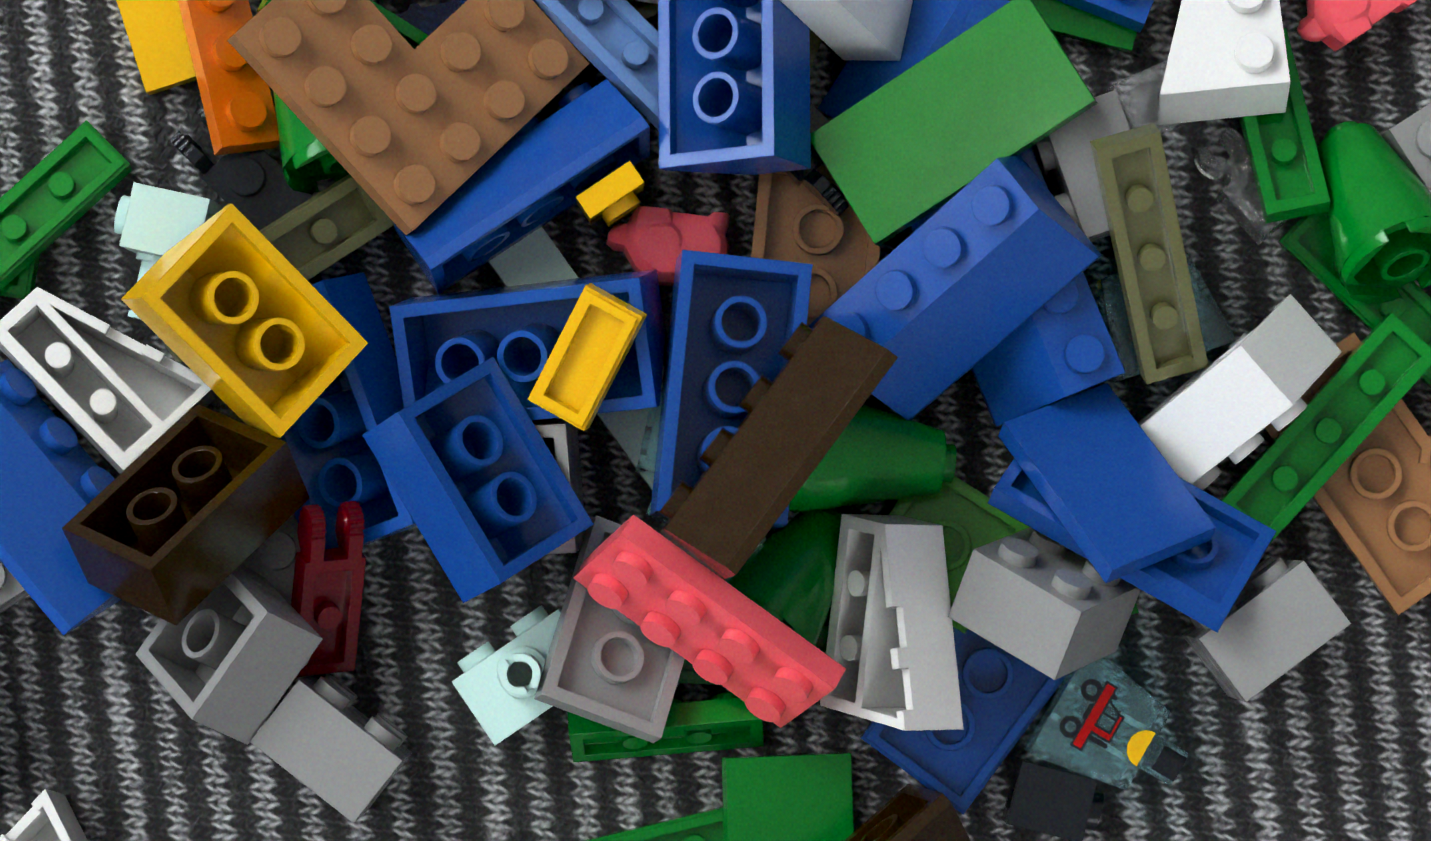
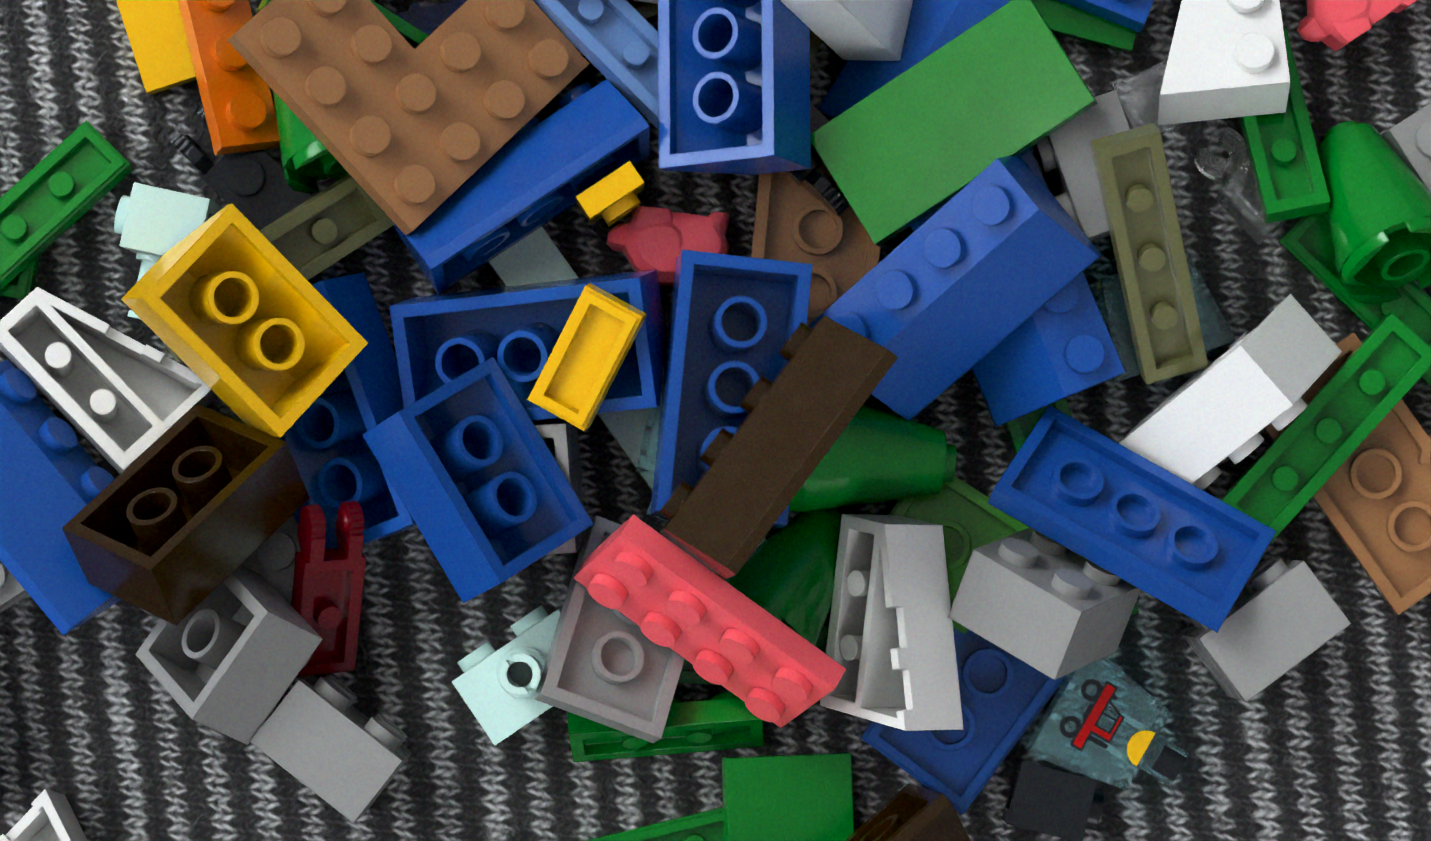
blue tile [998,383,1217,583] -> none

